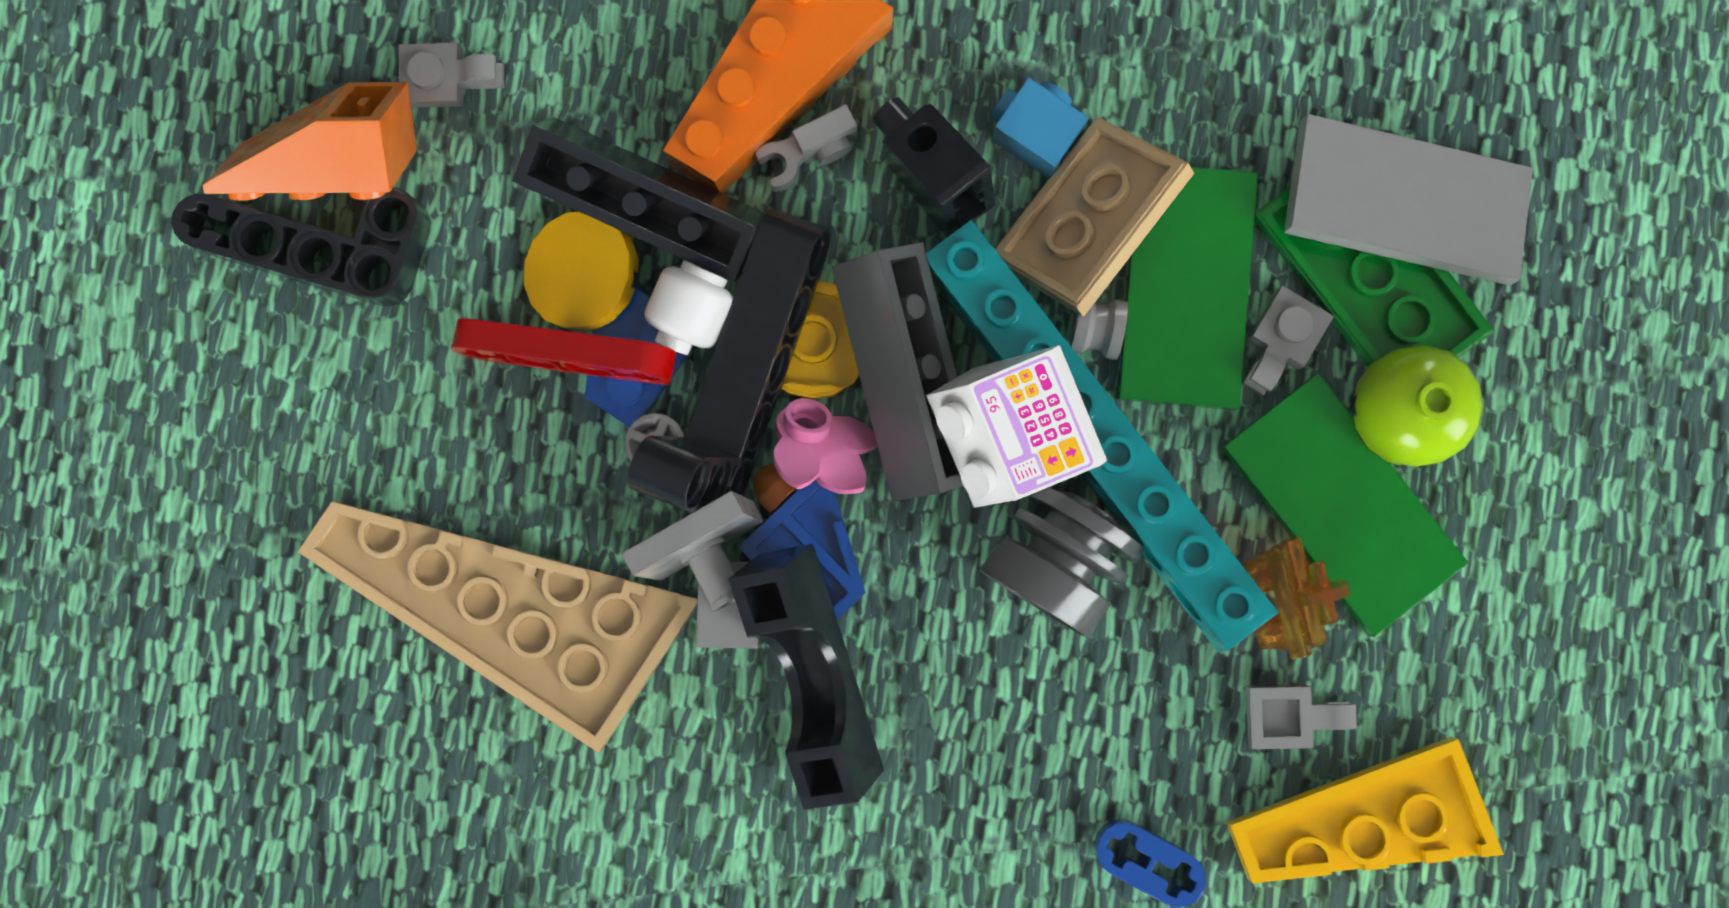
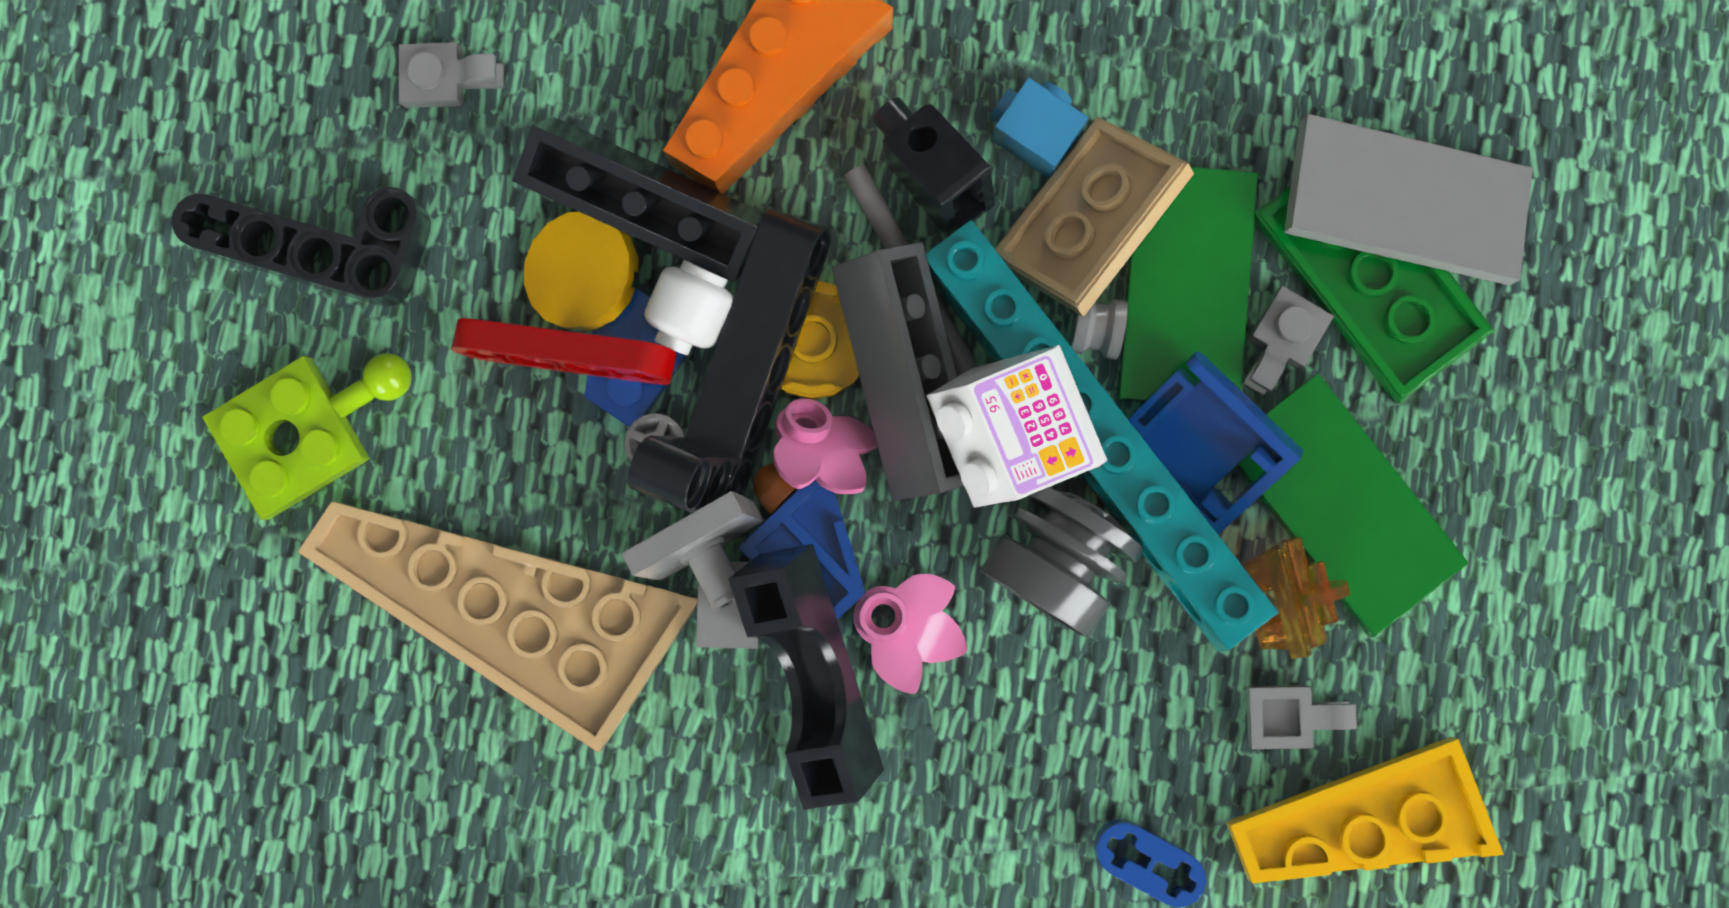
orange slope [202,82,417,201] -> none
light grey plate [755,104,858,192] -> none
lime cylinder [1354,345,1484,467] -> none
none -> lime plate [202,353,412,520]
none -> light grey bar [844,164,978,377]
none -> bright pink plate [853,574,968,694]
none -> blue container [1128,351,1304,535]

